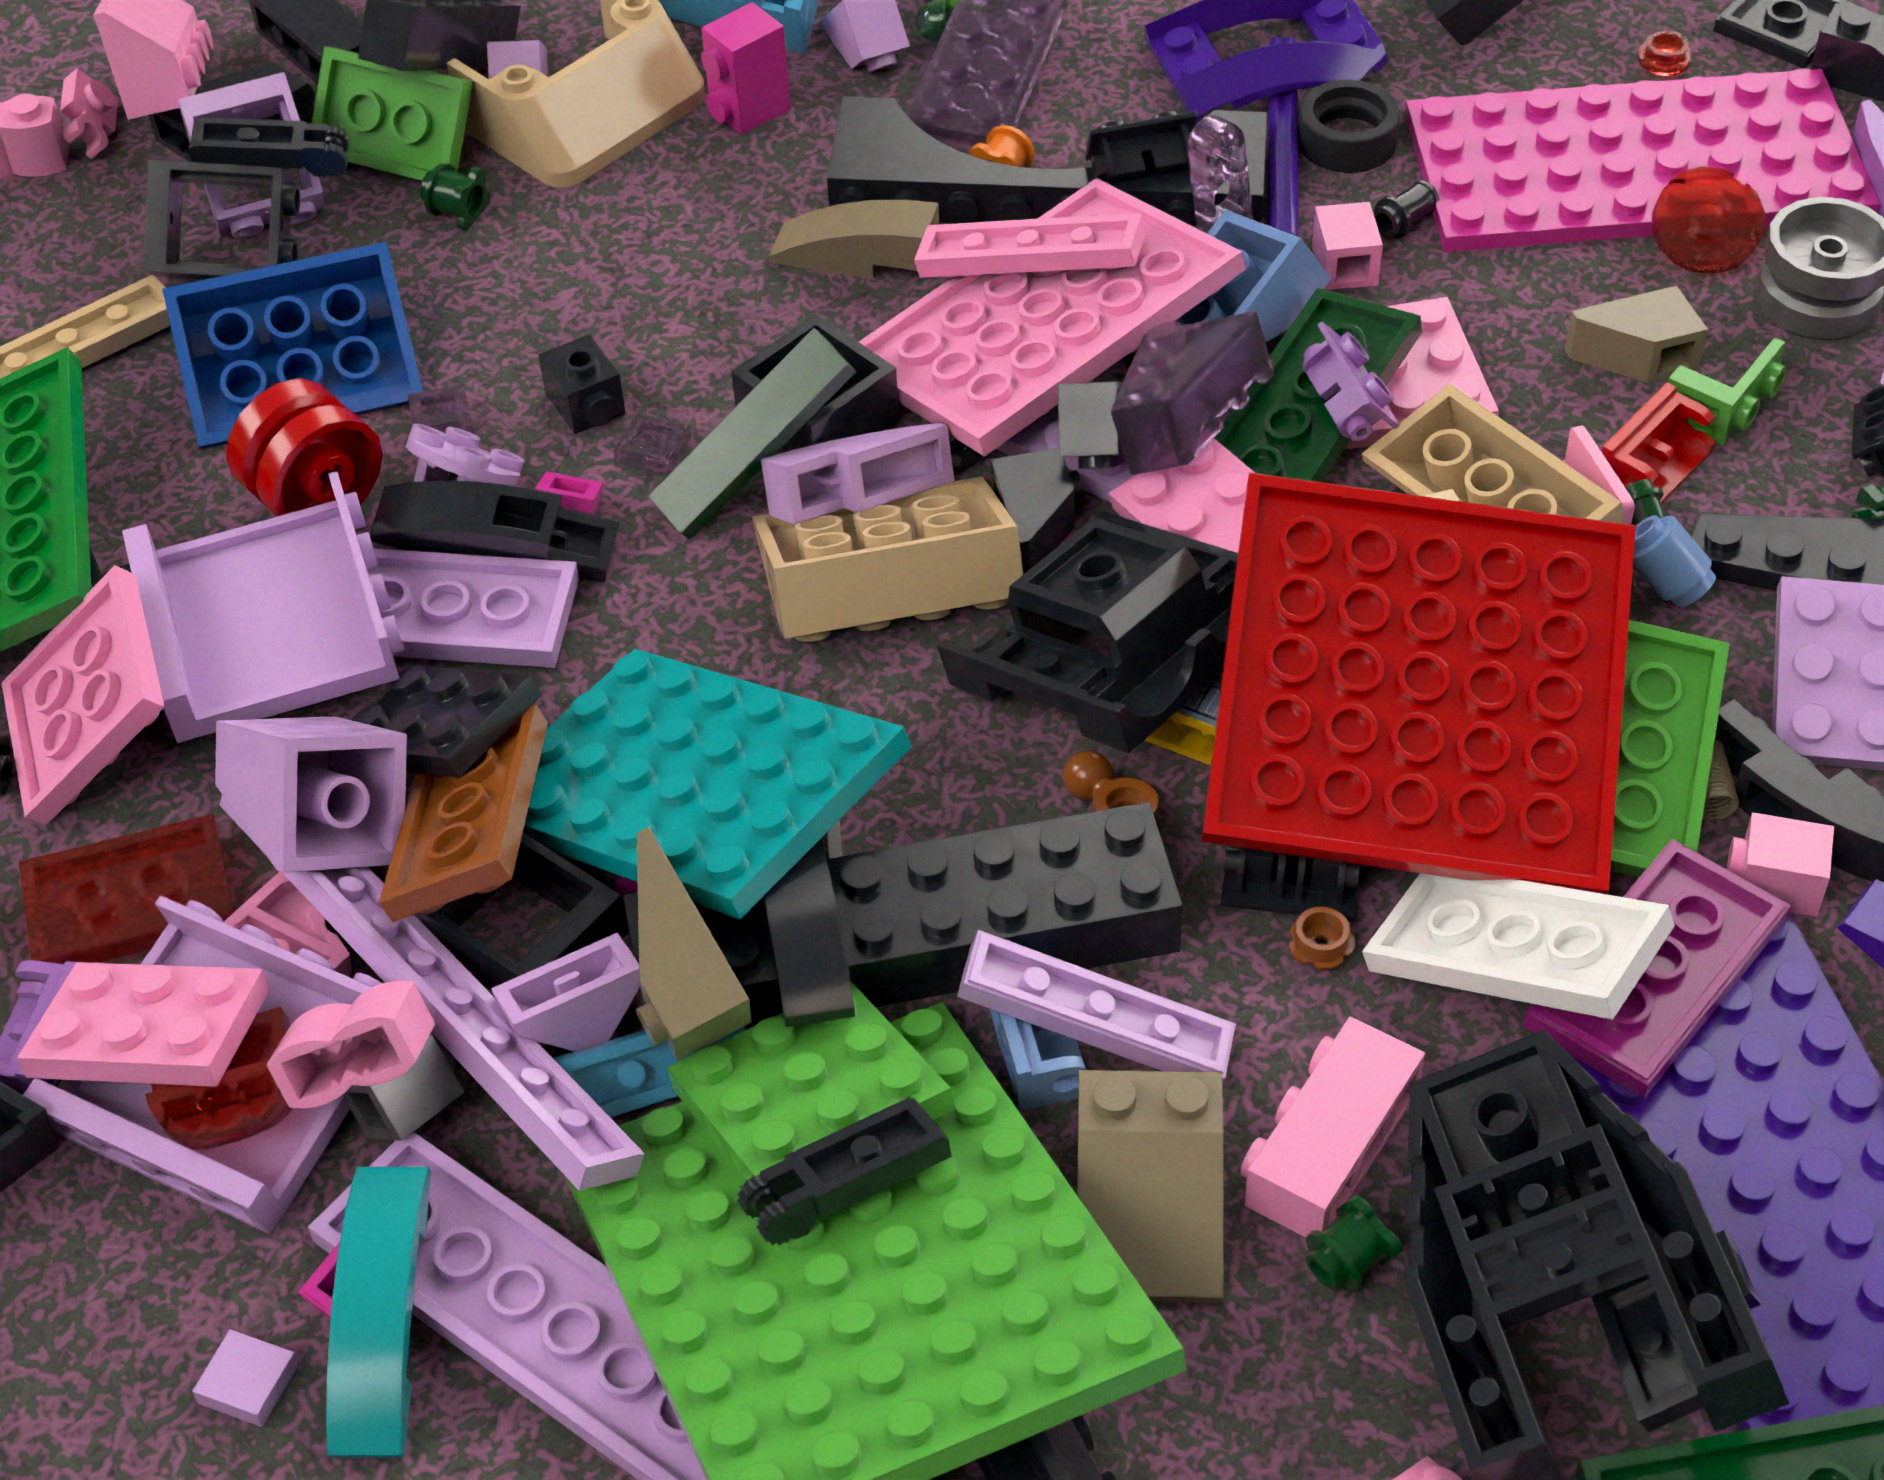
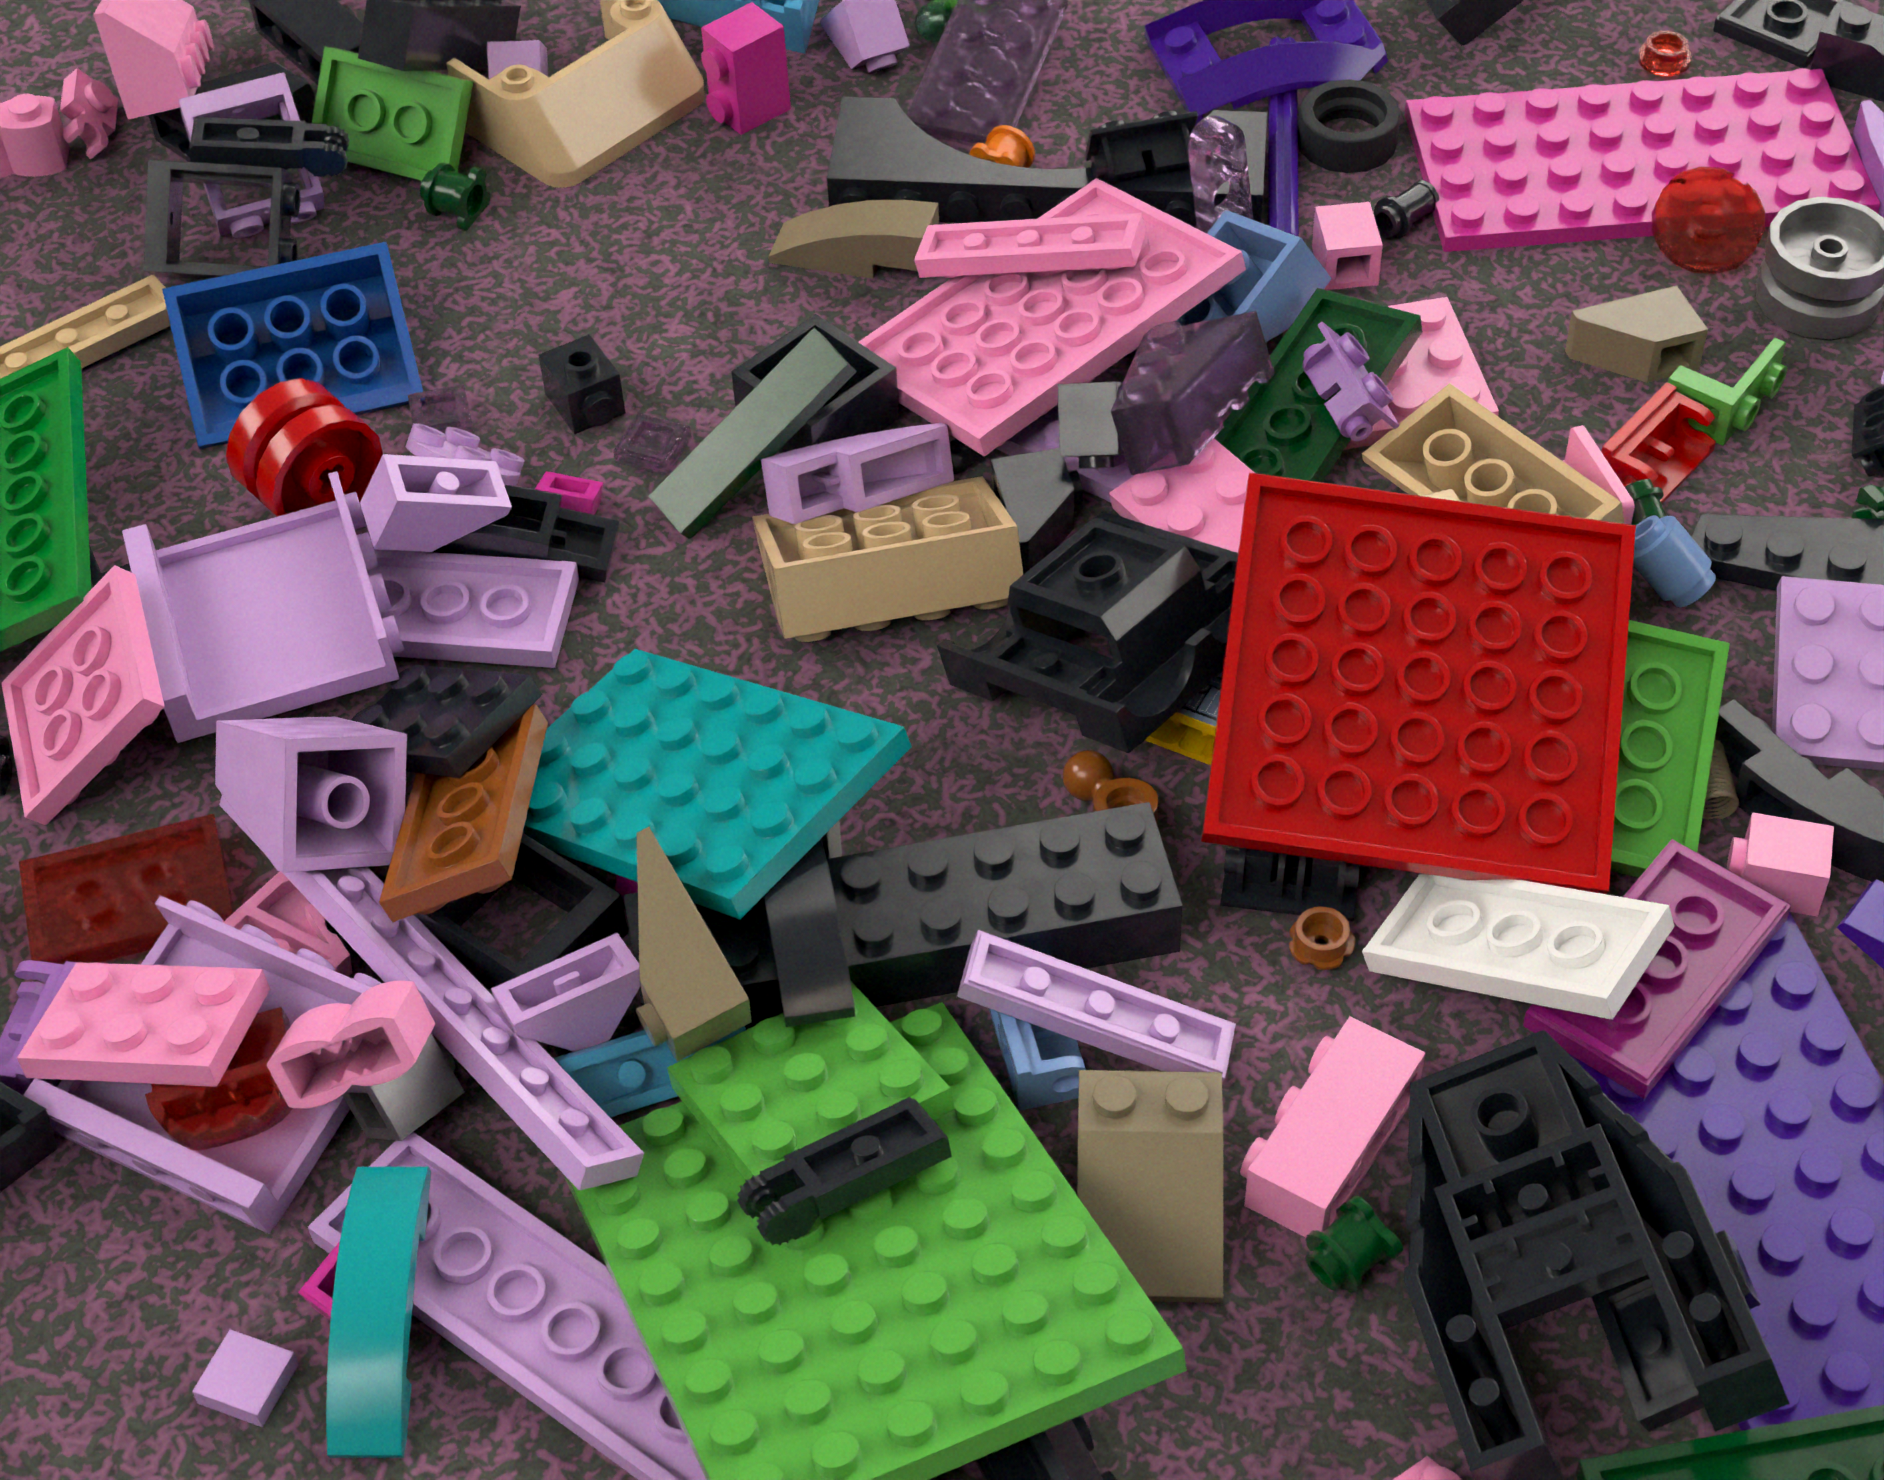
none -> lavender slope [360,454,512,552]

